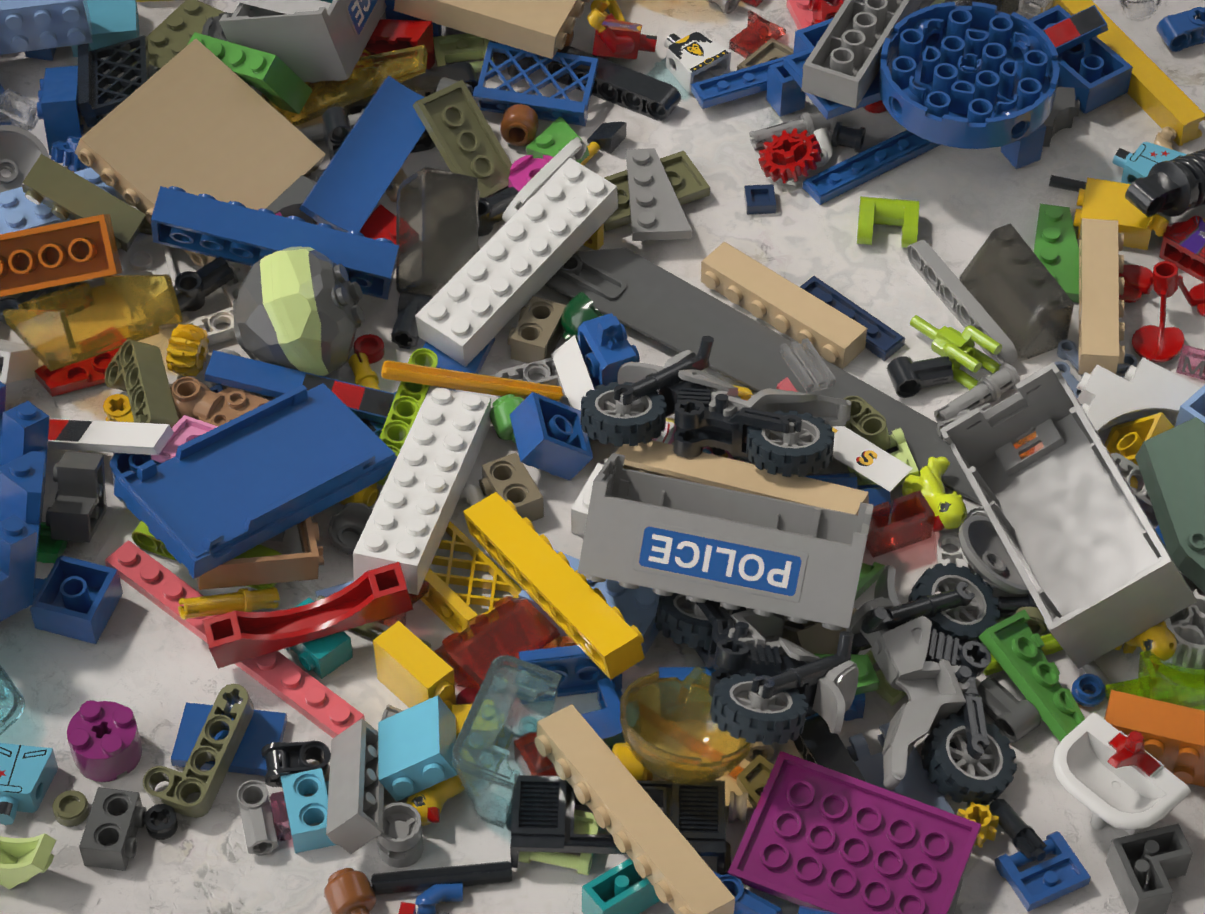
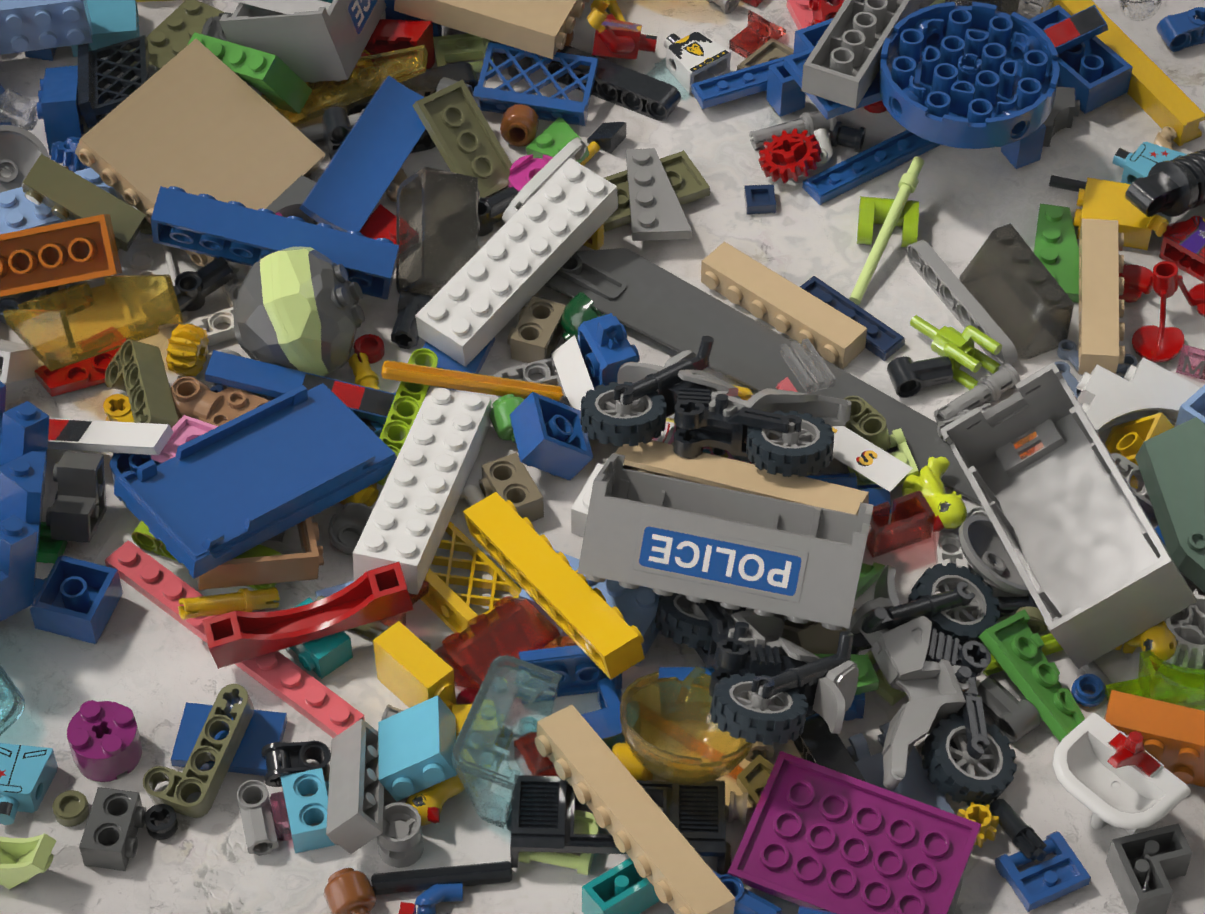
none -> yellowish green bar [849,157,924,305]

